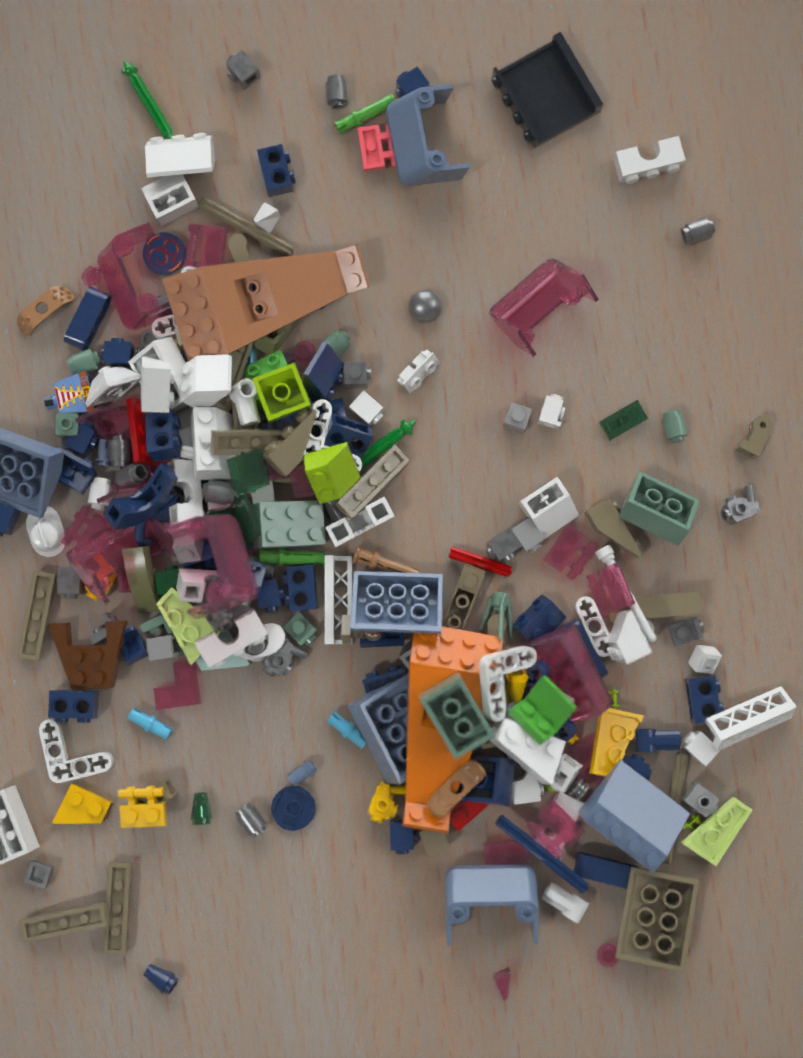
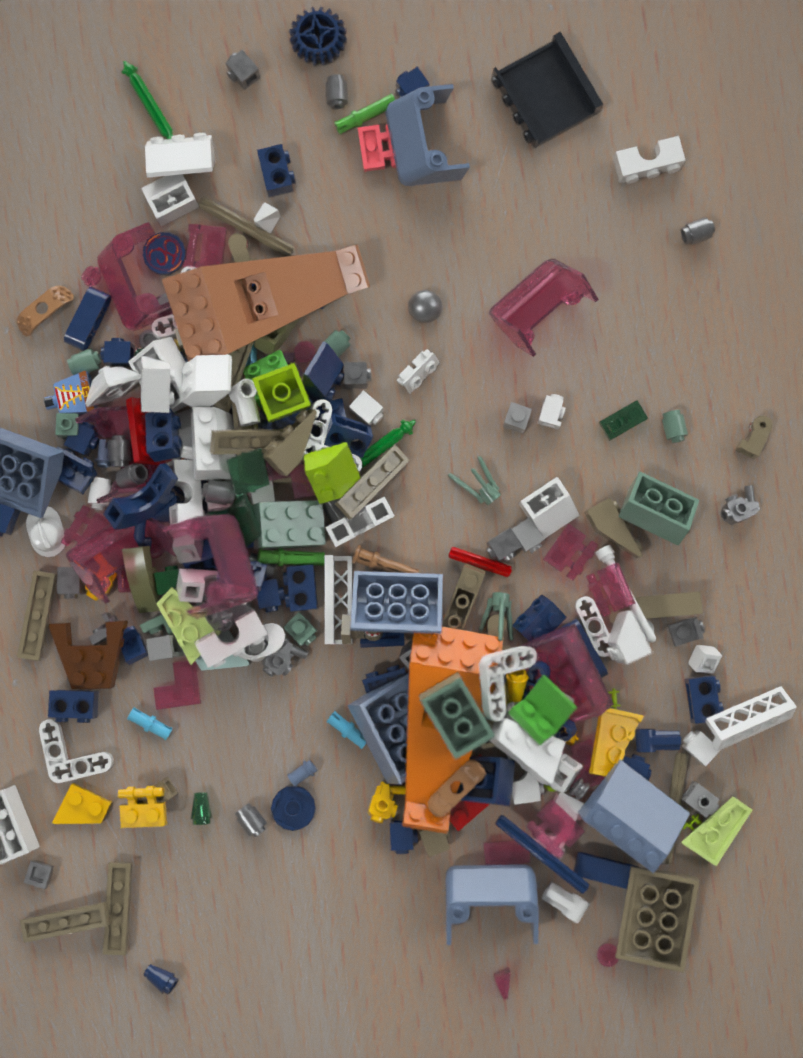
none -> dark blue gear [289,6,347,66]
none -> sand green plant [448,456,501,505]

